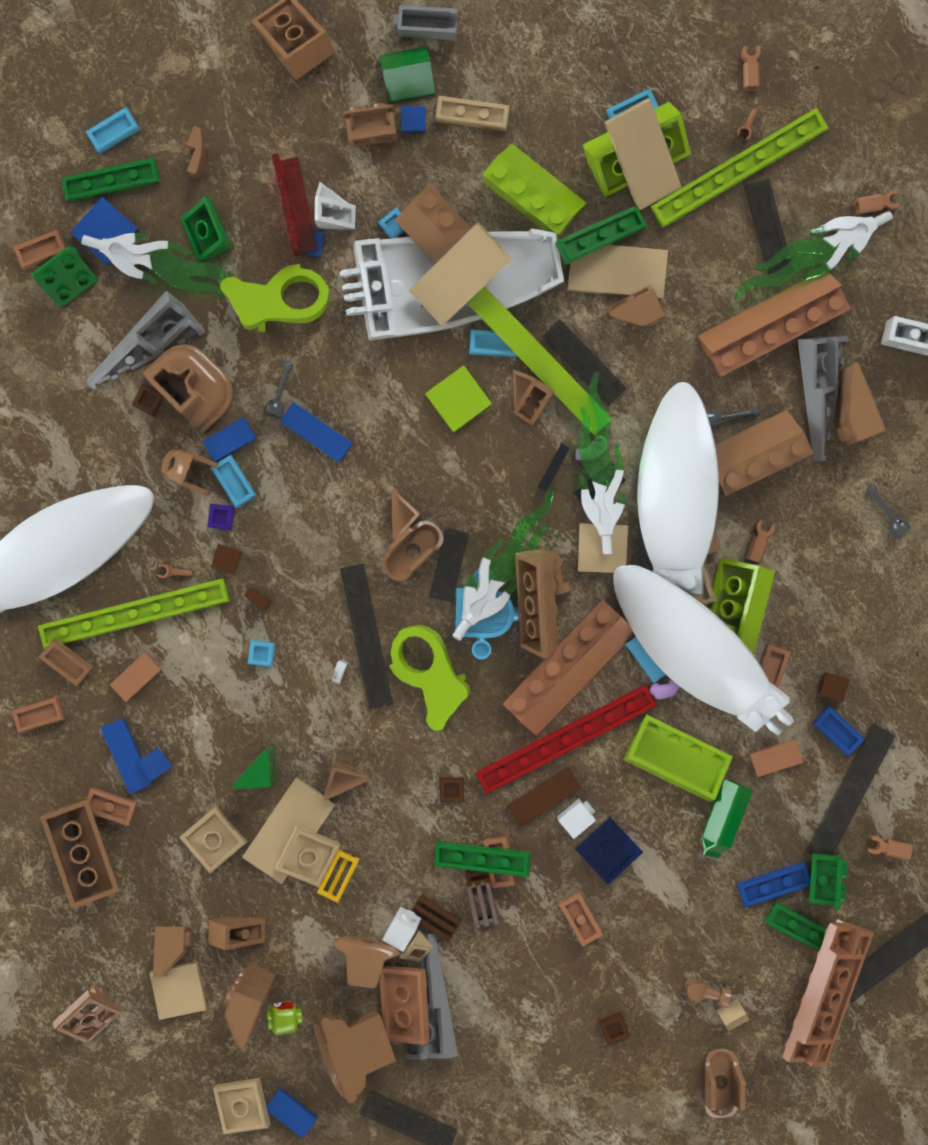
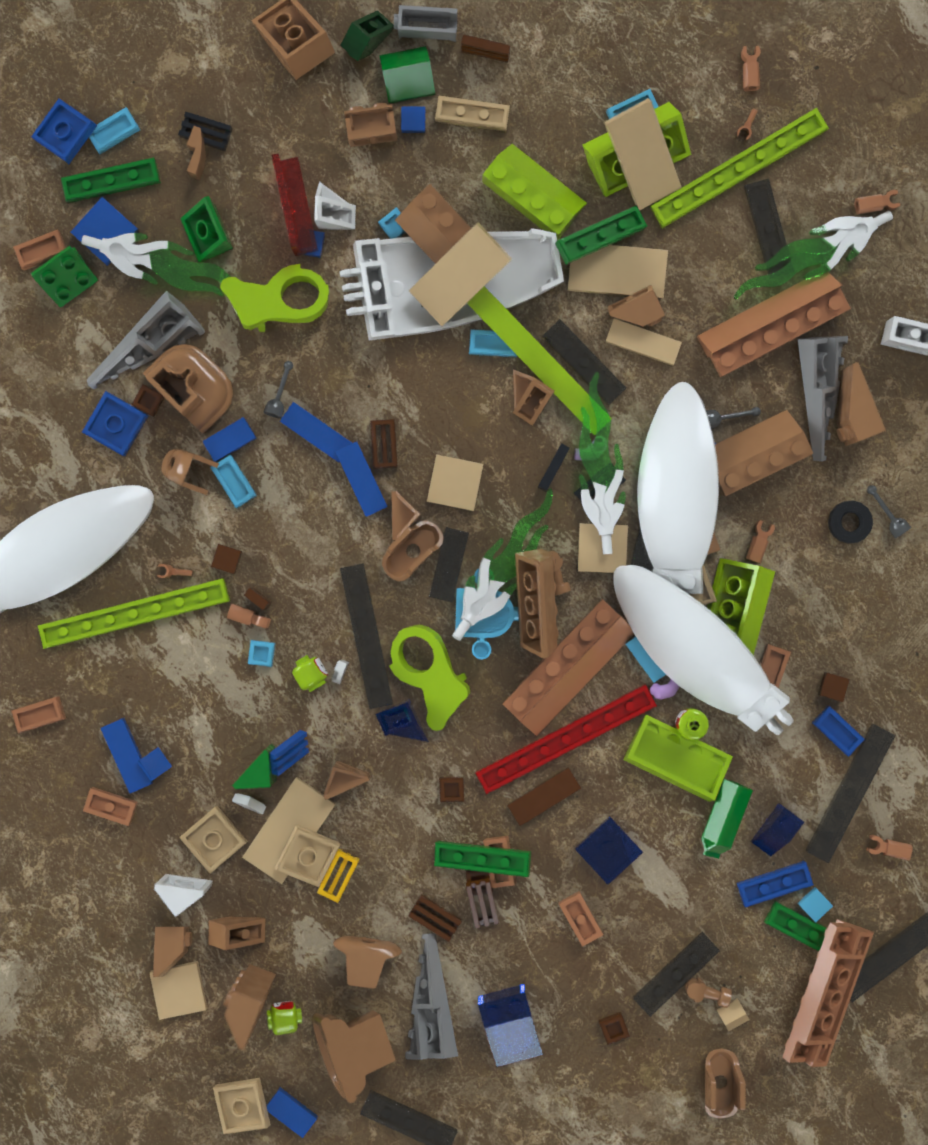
medium nougat tile [38,638,93,687] -> none
medium nougat slope [40,799,119,909] -> none
medium nougat piece [52,983,122,1044] -> none
nougat tile [110,652,162,702] -> none
dark purple tile [207,503,235,530] -> none
nougat plate [380,966,430,1045] -> none
white brick [382,906,421,952] -> none
tan slope [400,931,433,962] -> none
lime tile [425,365,492,433] -> none
white brick [557,798,596,839] -> none
nougat tile [749,739,803,777] -> none
green bracket [809,853,848,910] -> none
none -> blue tile [31,99,97,164]
none -> blue tile [82,391,149,457]
none -> white slope [154,874,213,917]
none -> black tile [178,111,233,151]
none -> nougat bar [227,604,271,628]
none -> white tile [232,793,266,814]
none -> blue tile [269,730,309,776]
none -> lime head [292,655,328,692]
none -> blue tile [335,441,388,517]
none -> dark green slope [340,10,394,61]
none -> reddish brown tile [370,419,398,469]
none -> clear blue slope [375,699,429,742]
none -> tan tile [427,454,483,511]
none -> reddish brown tile [461,35,510,63]
none -> slope [478,984,543,1067]
none -> tan tile [605,318,682,366]
none -> clear smoke tile [633,931,720,1017]
none -> lime head [675,708,709,740]
none -> clear blue slope [750,803,804,856]
none -> medium azure tile [798,887,833,922]
none -> black tyre [828,500,873,544]

